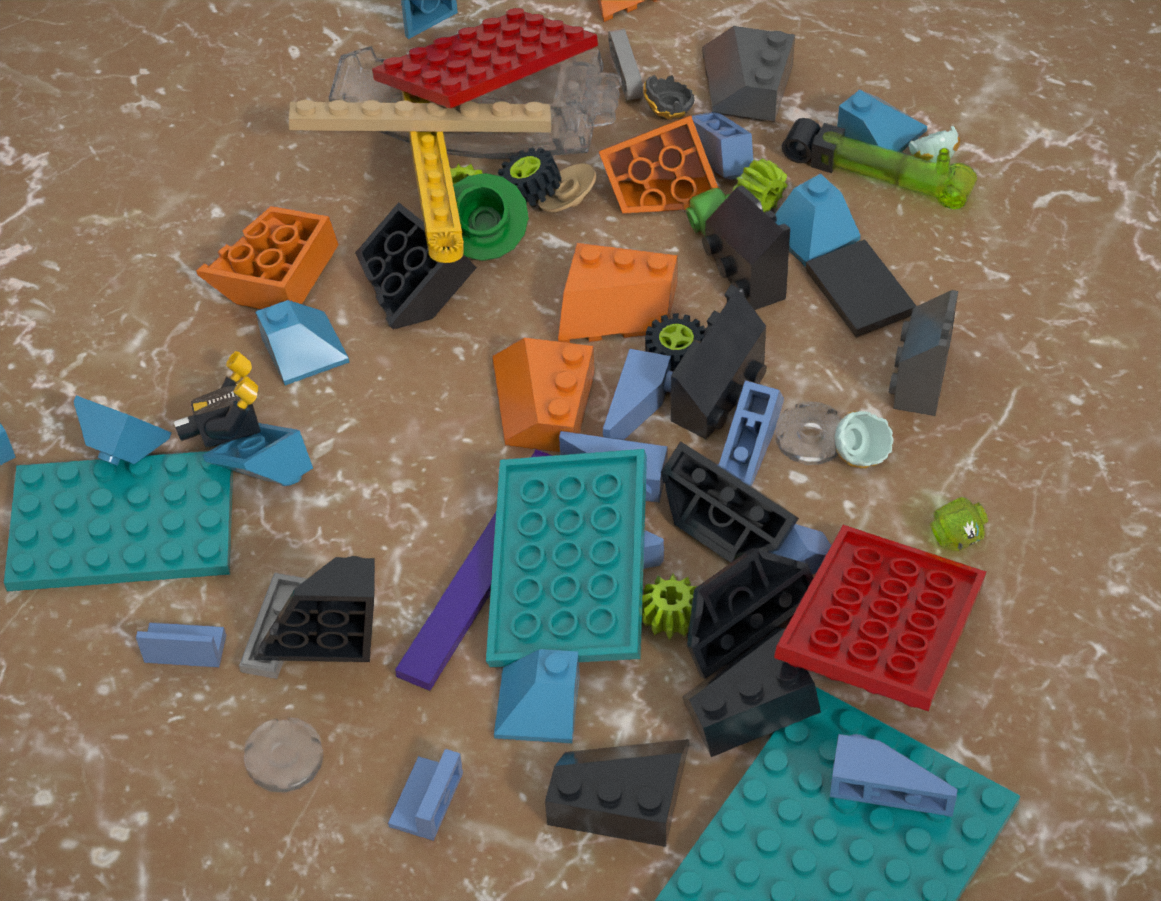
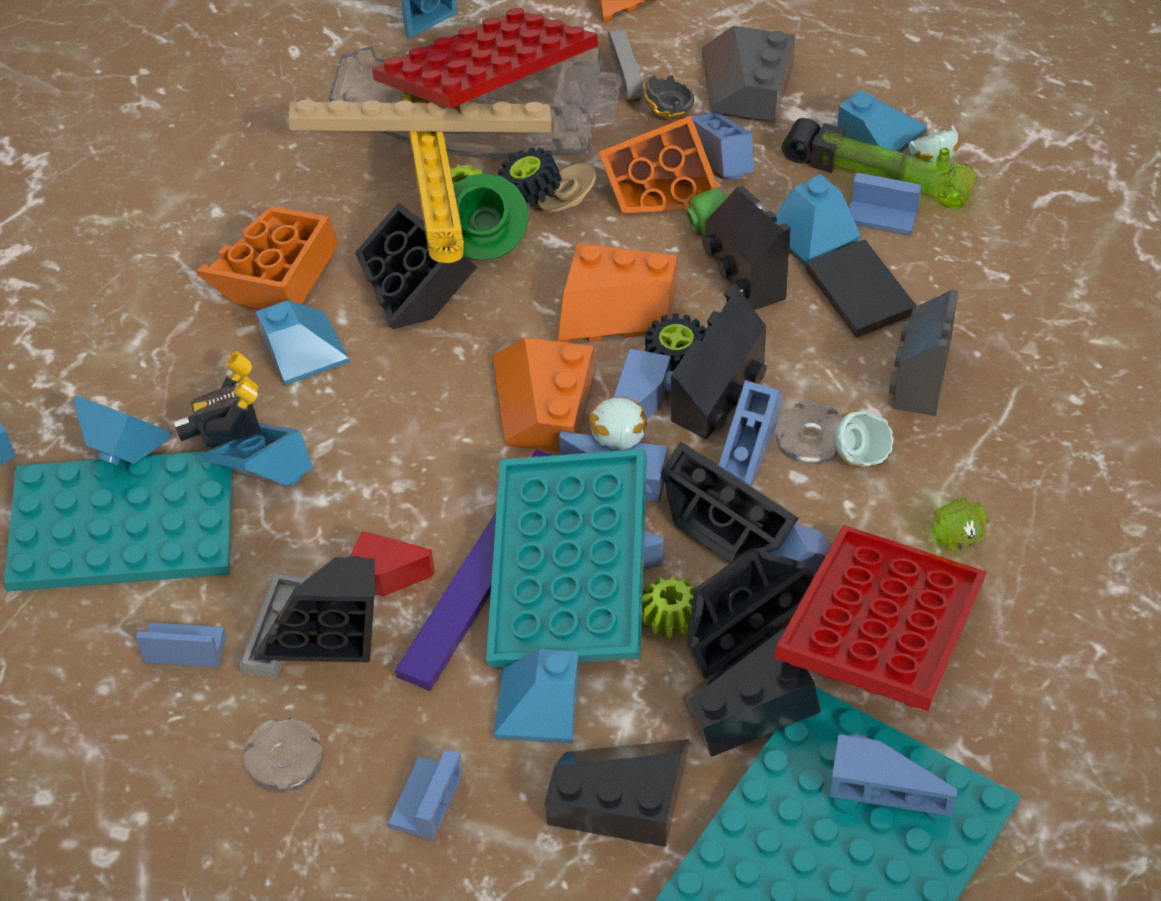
lime gear [732,158,788,213] -> none
none -> red slope [349,531,435,597]
none -> light aqua hair [589,397,647,451]
none -> medium blue panel [849,173,922,236]

